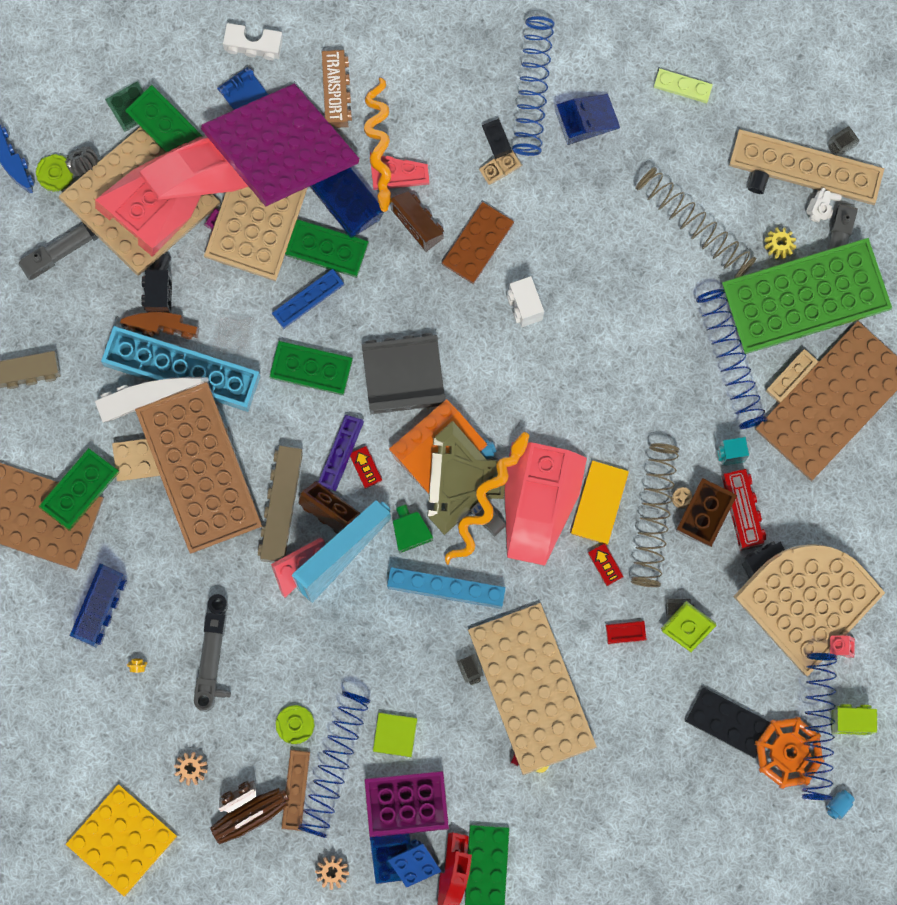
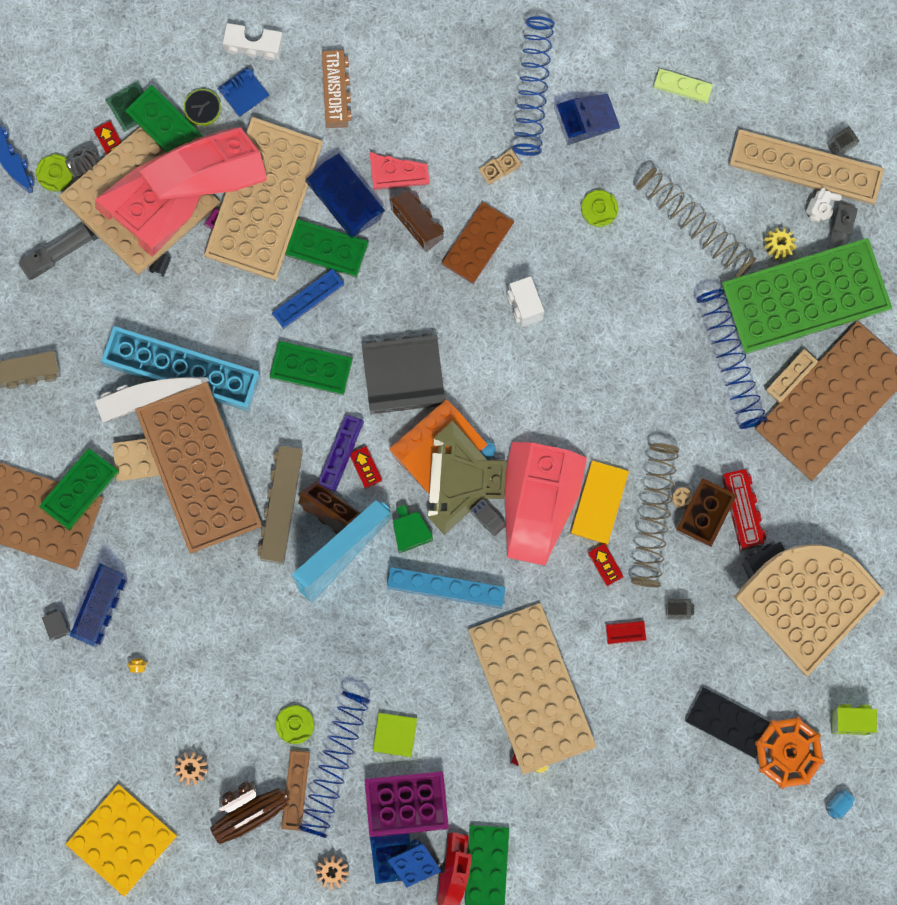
dark orange slope [120,312,199,340] -> none
black brick [141,270,172,313] -> none
dark grey piece [194,594,231,712] -> none
magenta plate [201,83,360,207] -> none
coral wing [271,537,326,598] -> none
light orange animal [364,78,391,212] -> none
light orange animal [445,432,530,565] -> none
clear smoke brick [457,654,484,686] -> none
black plate [482,118,512,159] -> none
lime tile [661,601,717,652] -> none
teal brick [716,437,749,466] -> none
black beam [748,170,769,194] -> none
clear blue piece [801,653,837,800] -> none
coral bracket [830,636,855,658] -> none
none -> dark grey brick [42,609,70,641]
none -> red tile [93,121,121,155]
none -> black tile [184,89,221,126]
none -> lime tile [581,190,619,227]

